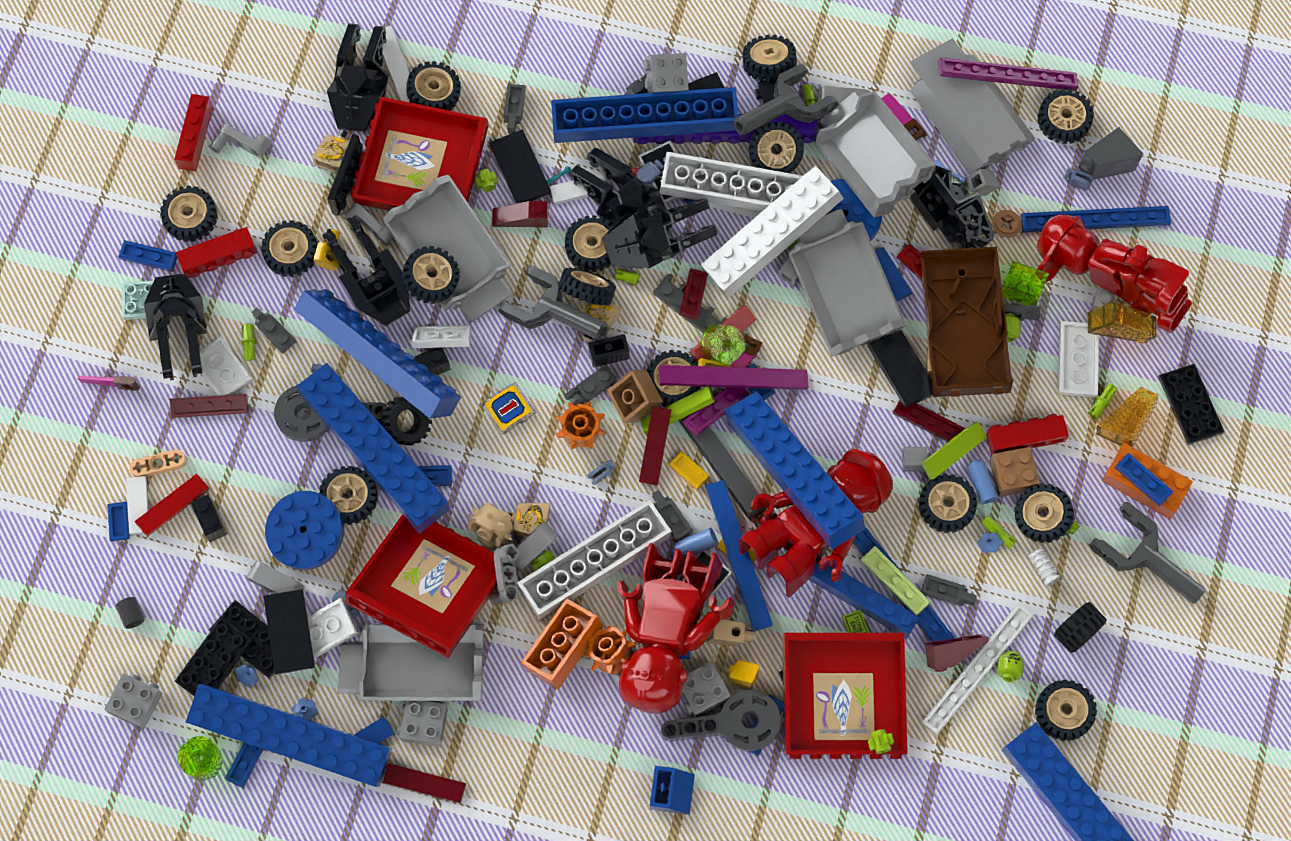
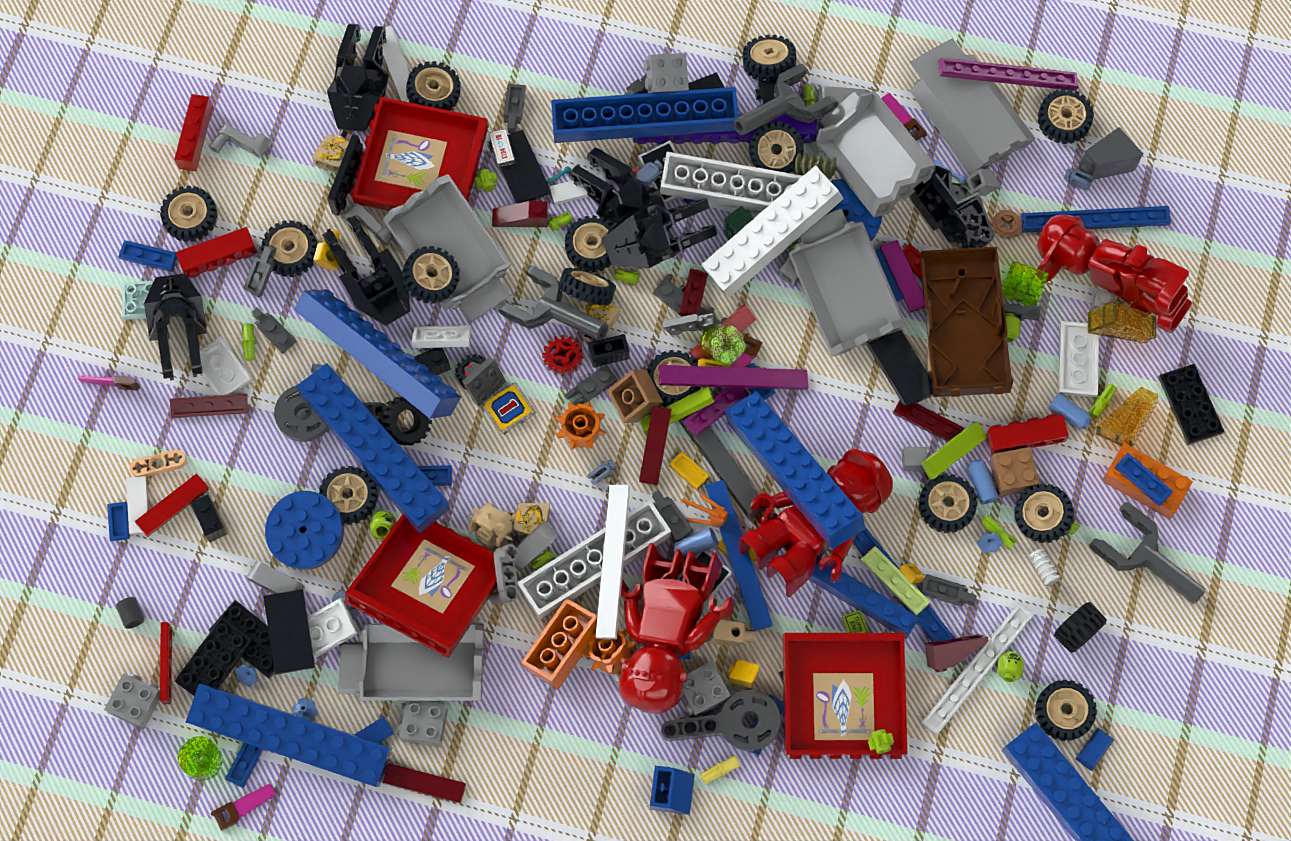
none -> red tile [160,622,172,705]
none -> dark pink piece [210,784,276,831]
none -> dark grey hinge [244,245,277,297]
none -> lime head [370,511,396,540]
none -> dark grey plate [455,354,506,406]
none -> white tile [488,128,516,167]
none -> red gear [542,335,584,377]
none -> lime pin [548,211,573,231]
none -> white tile [596,485,630,639]
none -> dark grey hinge [663,313,716,335]
none -> orange plant [682,494,728,528]
none -> light yellow axle [700,755,740,784]
none -> clear green brick [723,205,754,240]
none -> olive piece [795,153,837,180]
none -> magenta tile [880,240,925,313]
none -> yellow tile [899,563,925,584]
none -> medium blue brick [1048,393,1092,430]
none -> blue tile [1076,728,1115,771]

